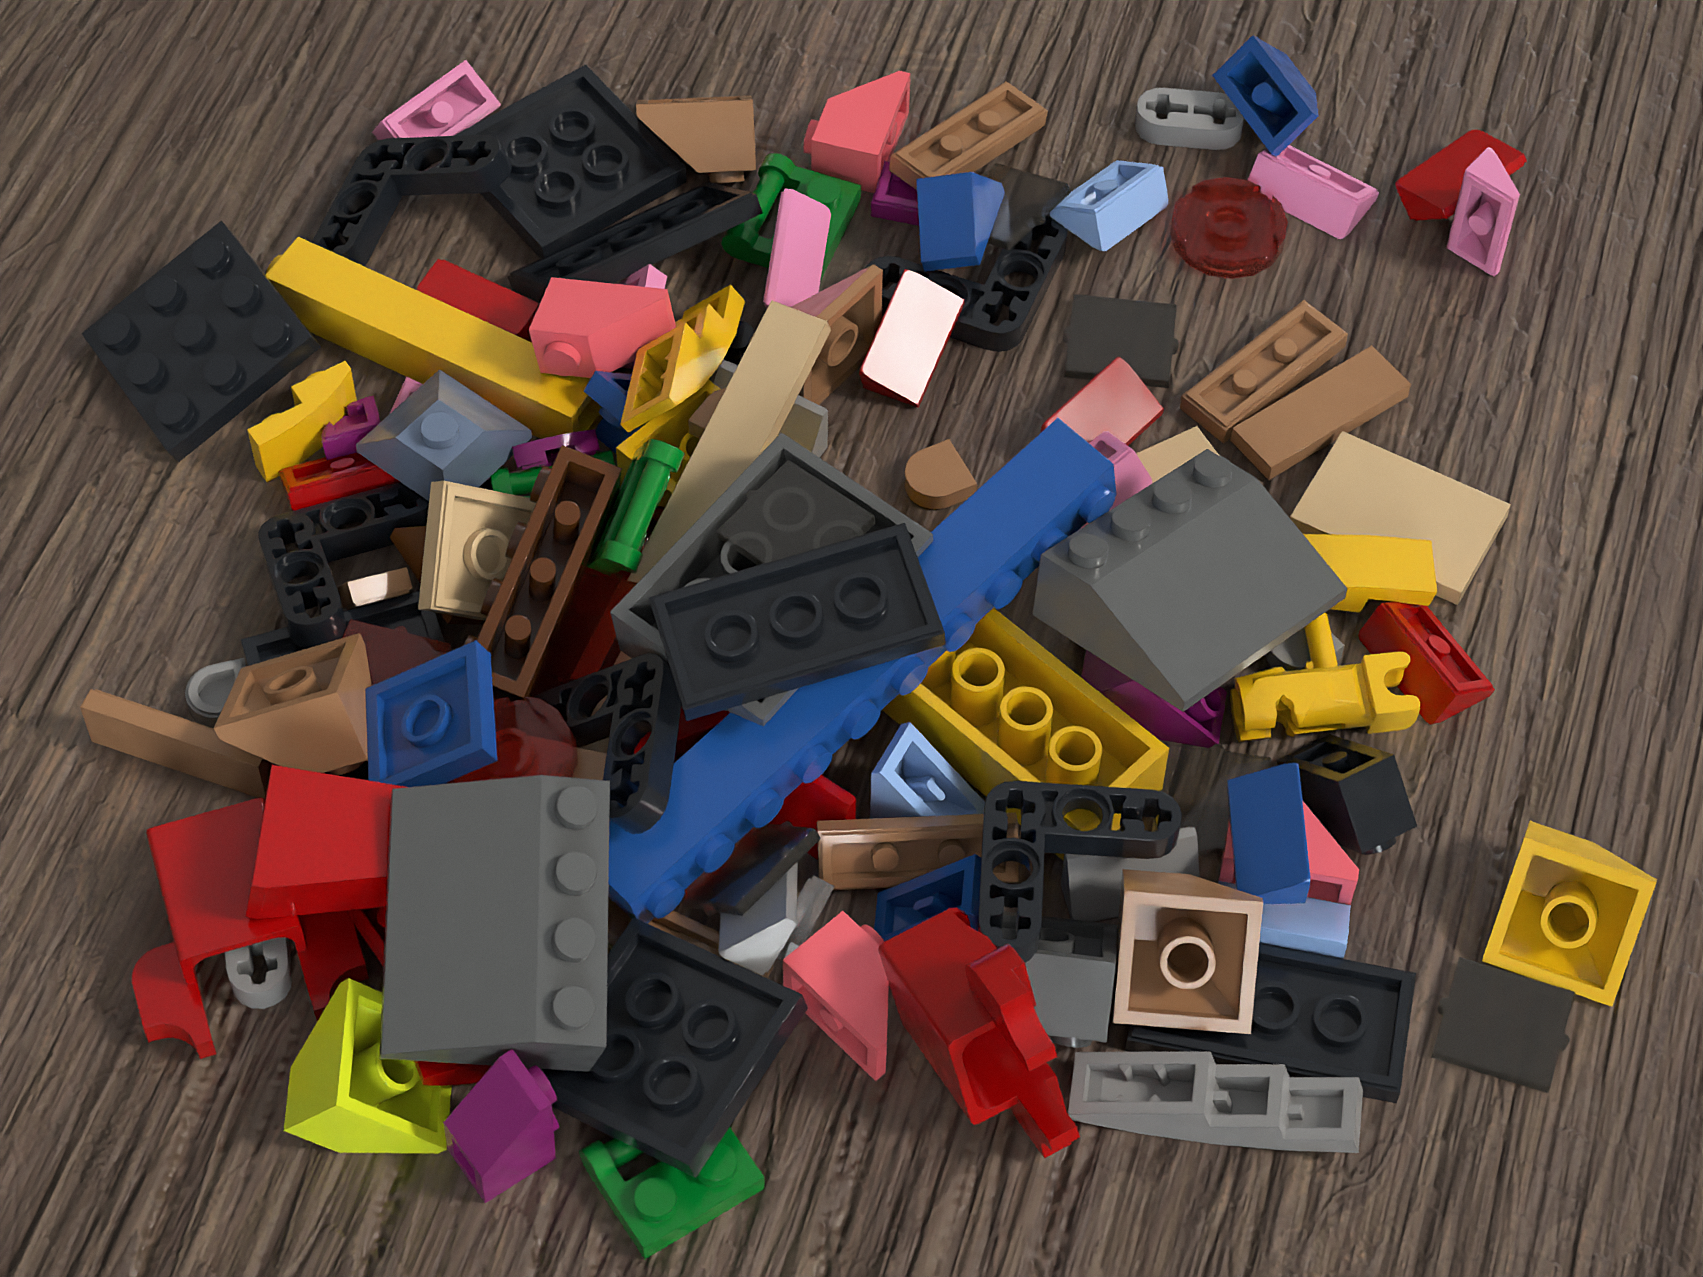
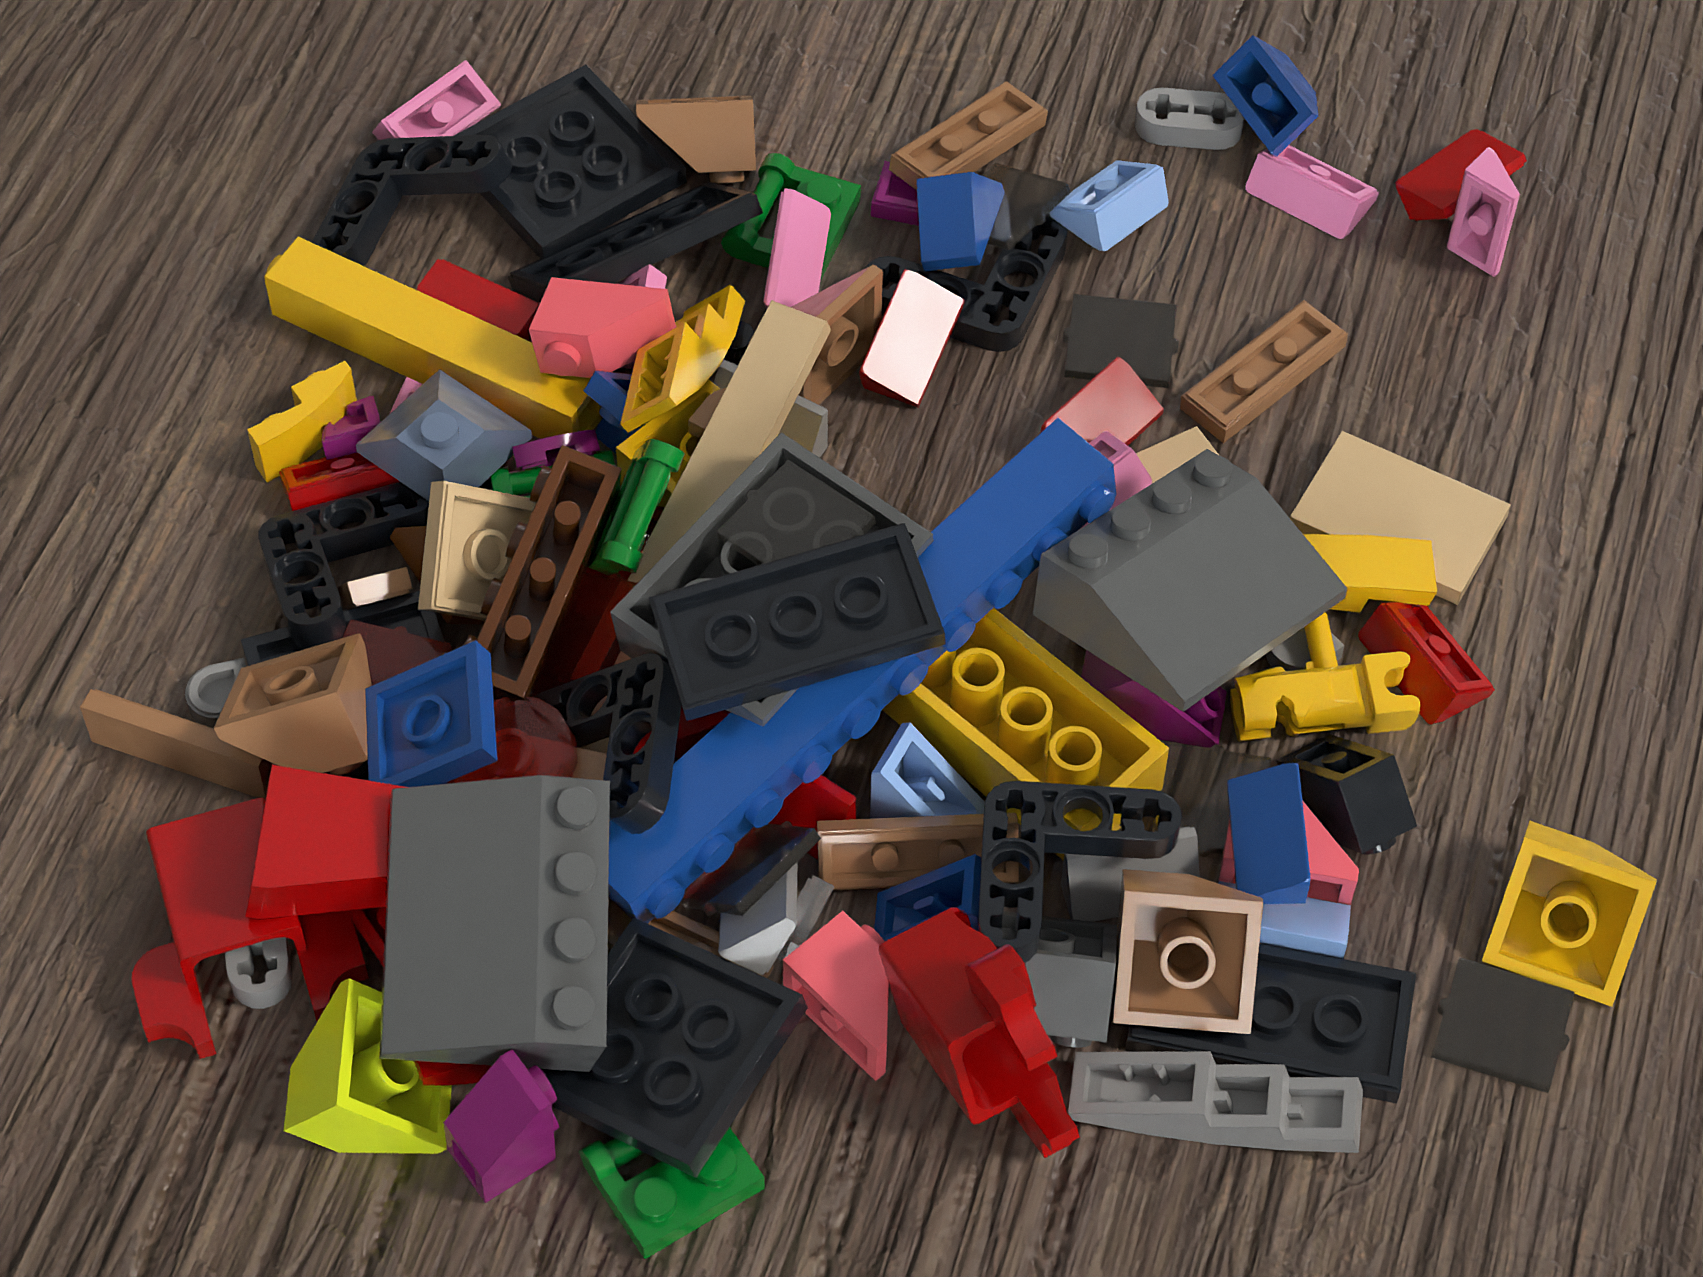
black plate [81,220,321,462] -> none
coral slope [803,71,910,193] -> none
medium nougat tile [905,439,977,509] -> none
clear red tile [1170,177,1288,279] -> none
medium nougat tile [1230,346,1411,480] -> none

